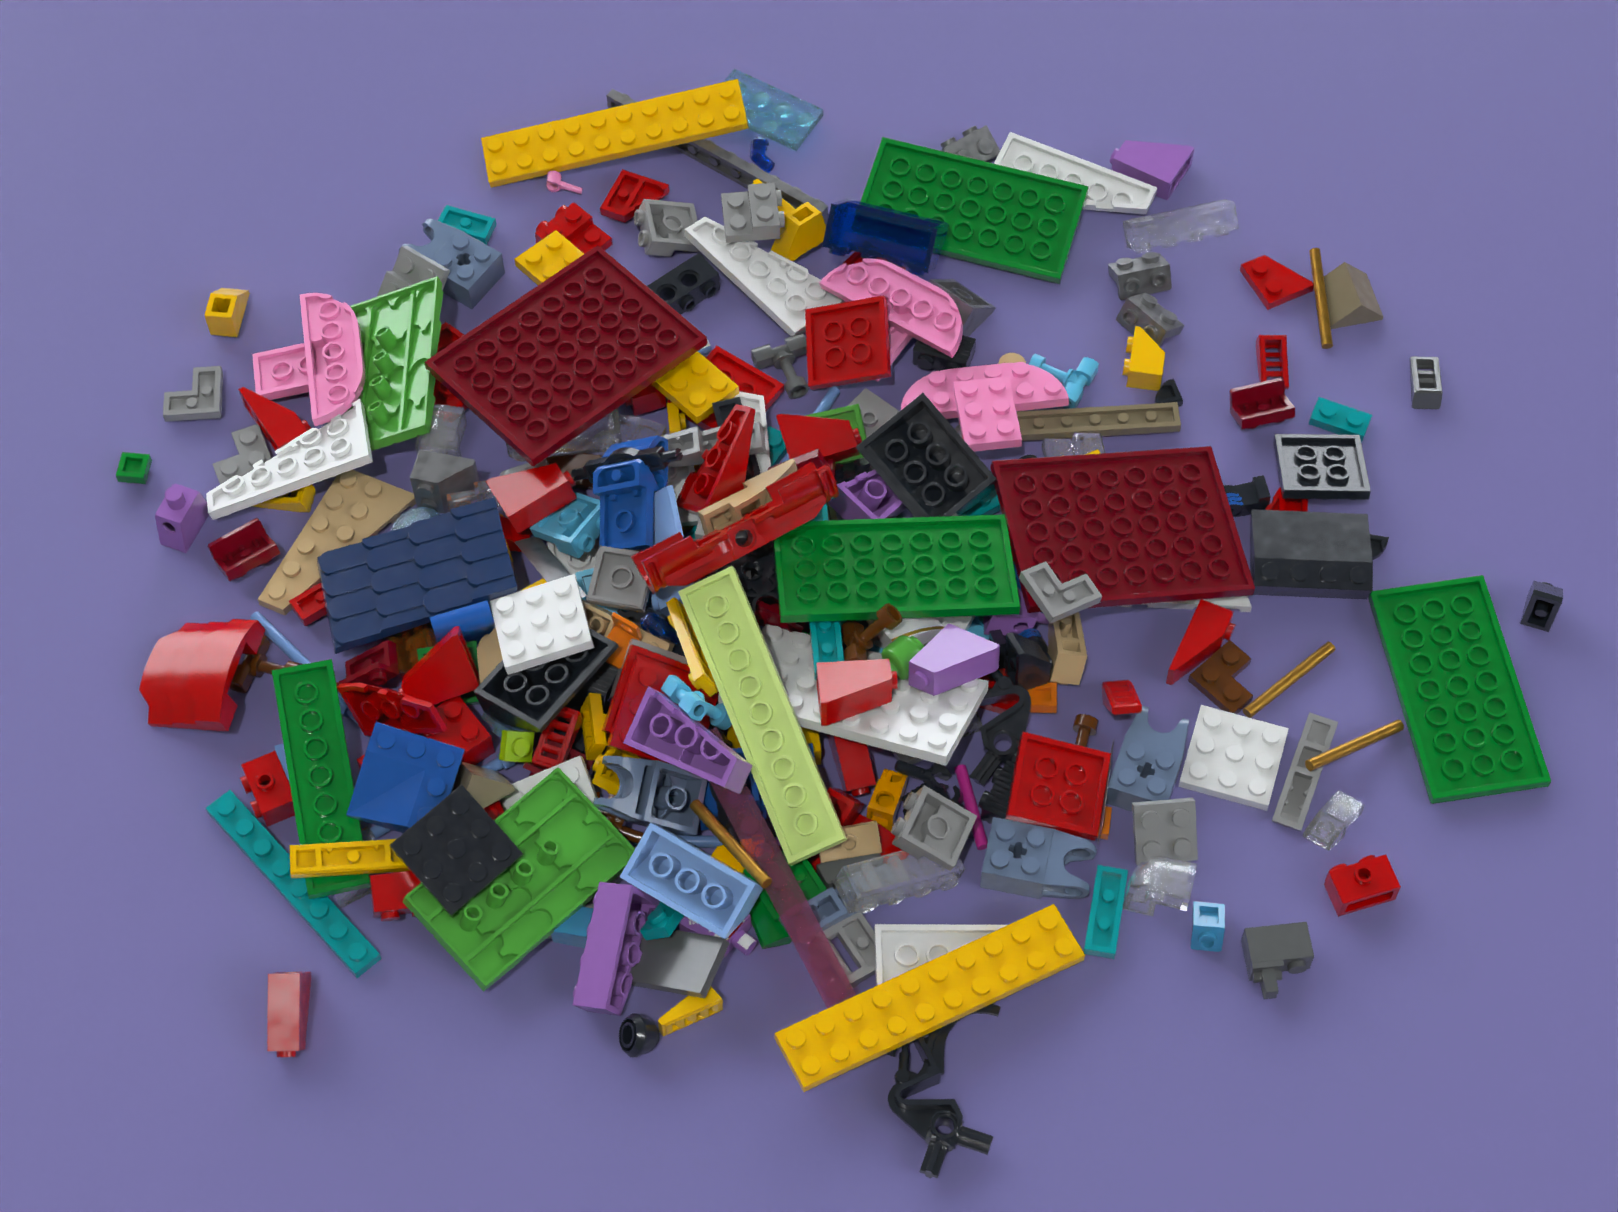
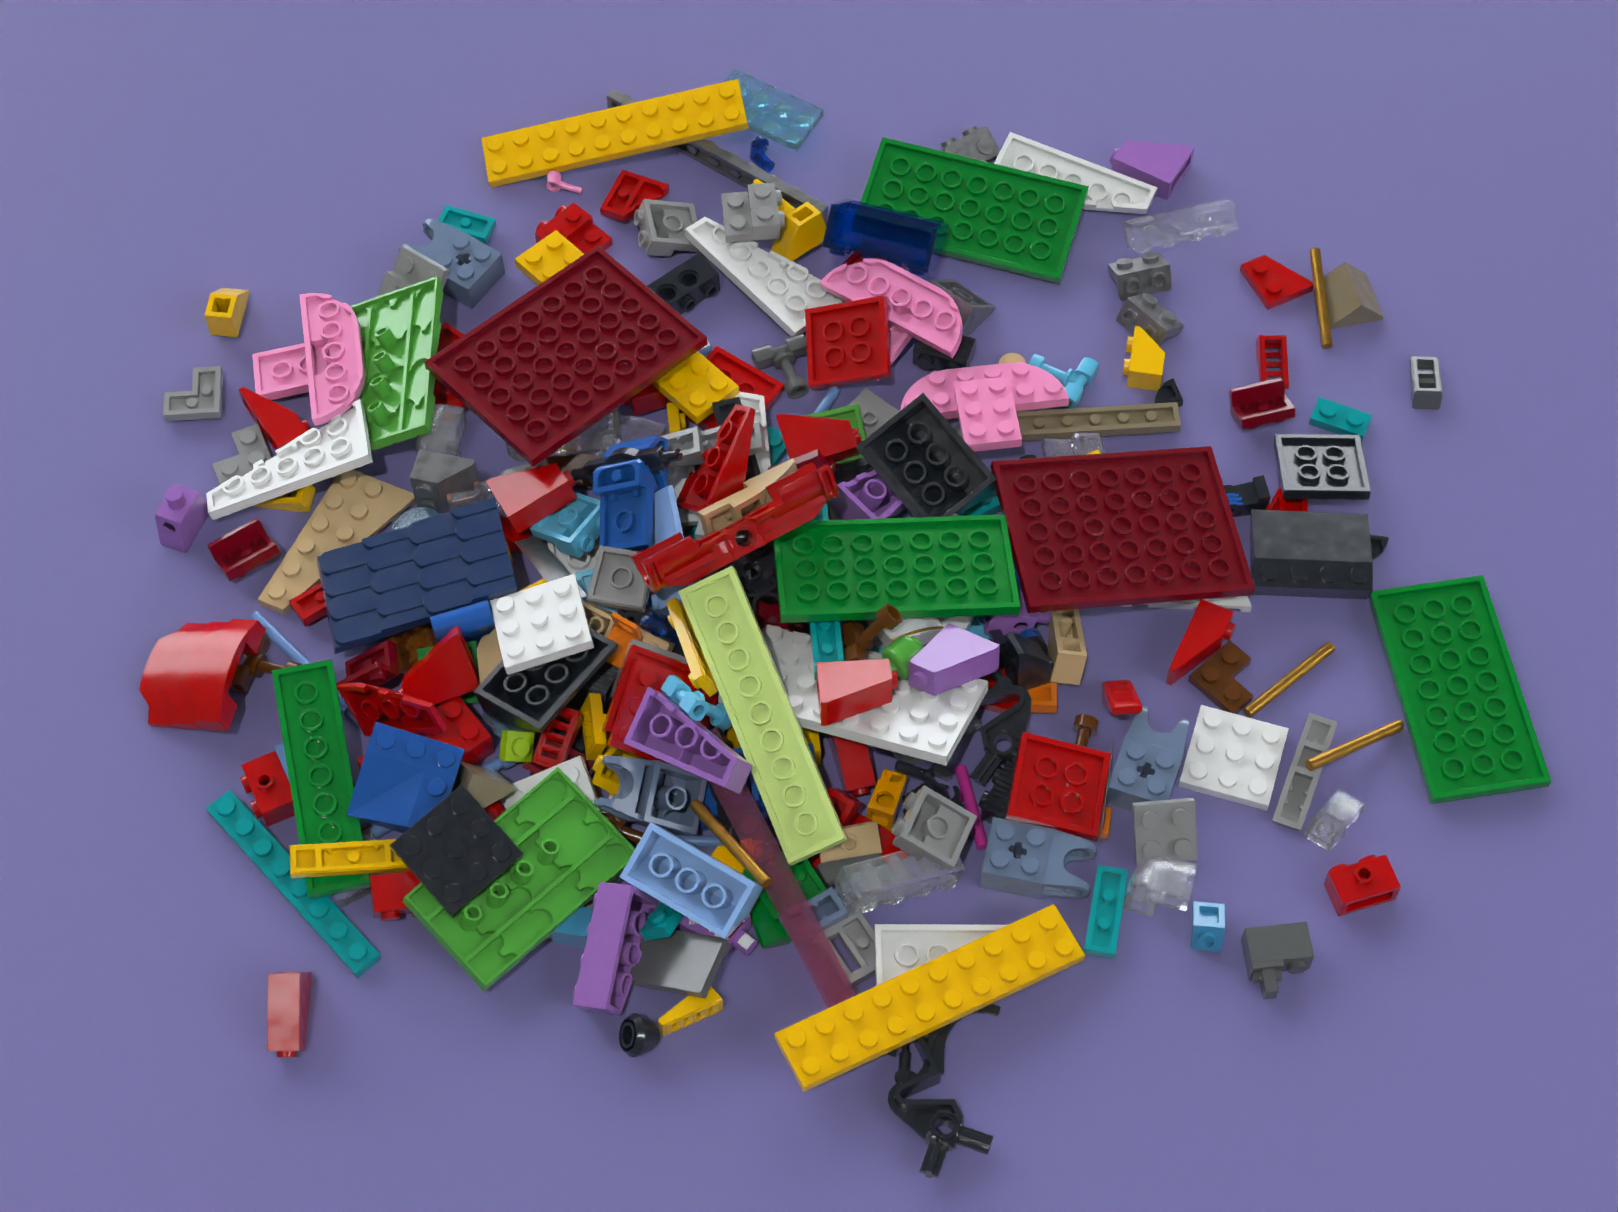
green plate [116,452,152,484] -> none
light grey plate [1019,561,1102,624] -> none
black slope [1520,581,1563,632] -> none

